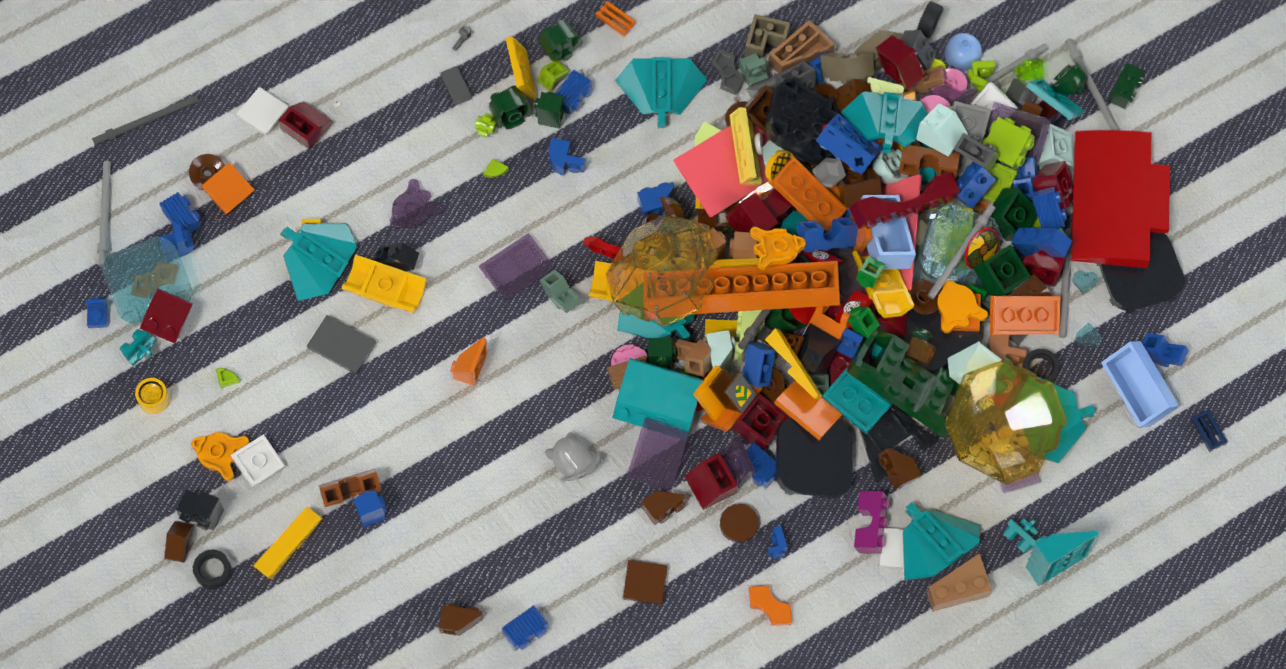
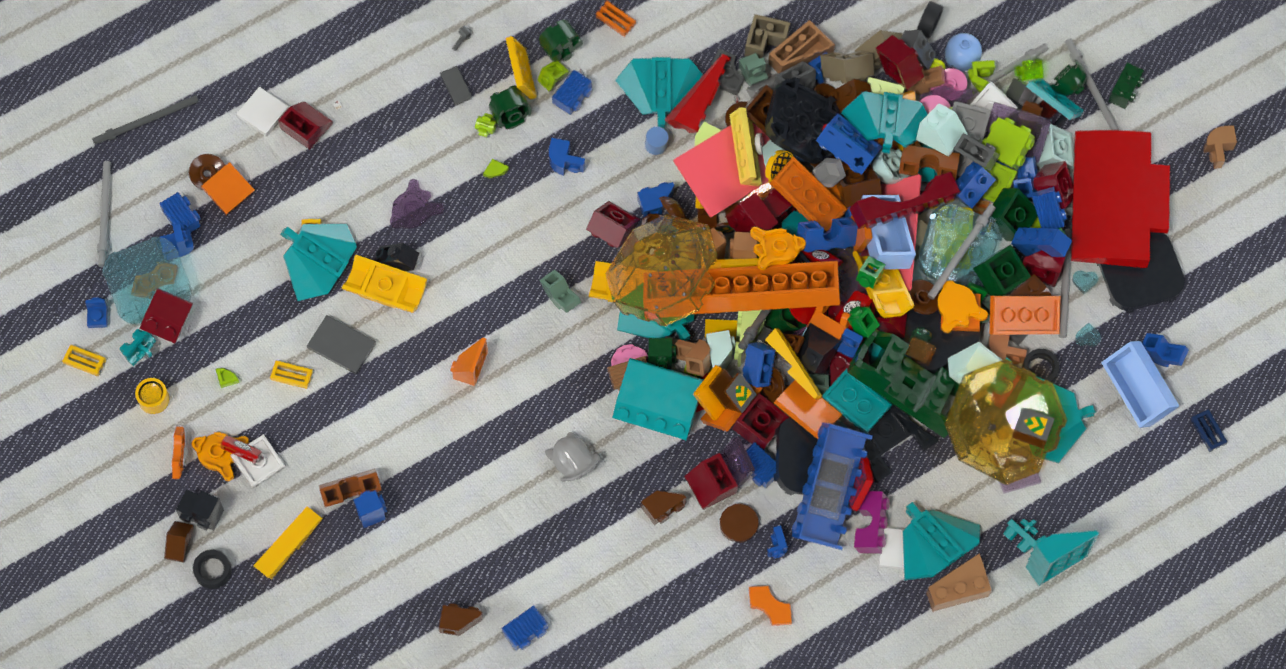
clear purple piece [479,233,555,301] -> none
dark green brick [534,92,564,129] -> none
red tile [582,237,634,263] -> none
reddish brown tile [623,560,667,605] -> none
clear purple piece [626,418,689,492] -> none
reddish brown slope [878,448,922,490] -> none
shield [965,227,999,270] -> none
none -> yellow tile [62,344,106,376]
none -> orange tile [172,426,185,479]
none -> red slope [220,436,262,464]
none -> yellow tile [270,360,313,389]
none -> dark red slope [586,201,640,248]
none -> medium blue piece [645,127,668,155]
none -> red wedge [664,54,730,133]
none -> blue window [792,422,872,550]
none -> red tile [849,458,874,511]
none -> piece [1012,407,1055,449]
none -> medium nougat brick [1204,125,1237,169]

